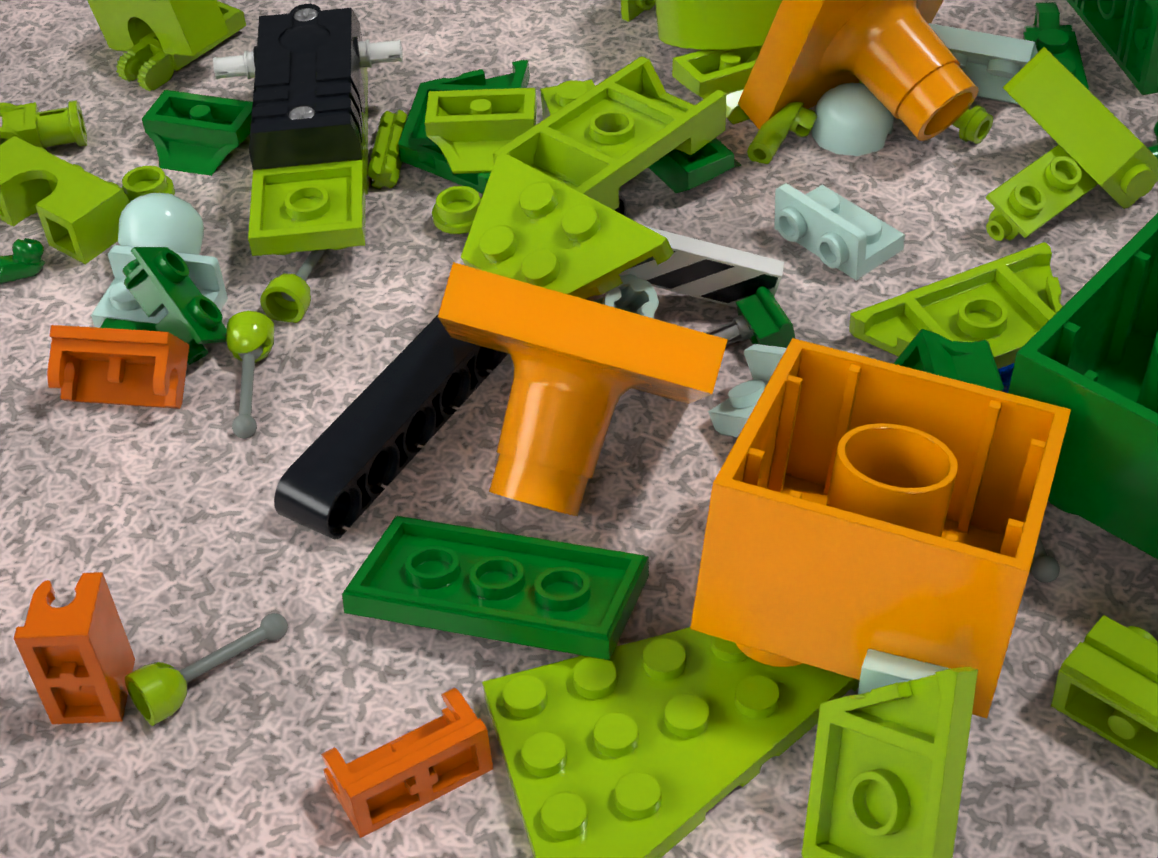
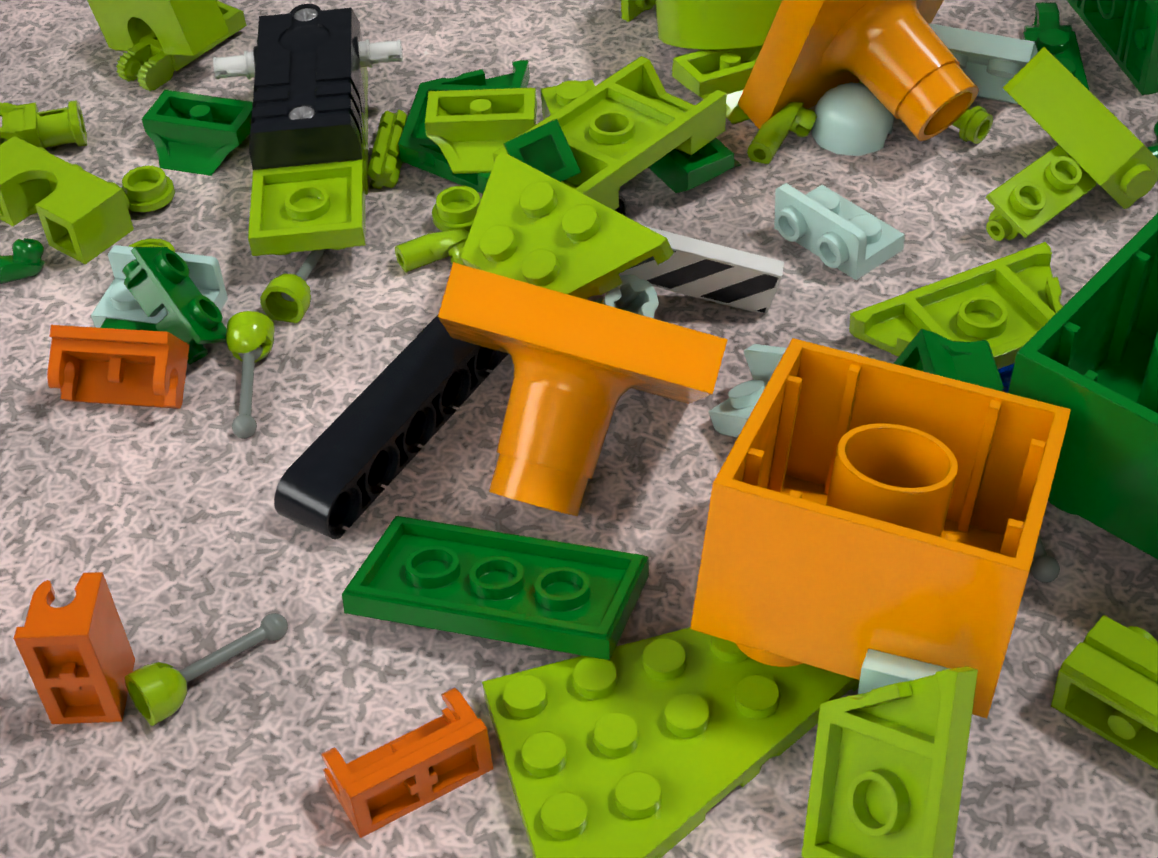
light aqua hair [118,193,204,255] -> none
green piece [706,287,796,348] -> none
none -> lime arm [395,229,470,273]
none -> green plate [503,119,581,182]

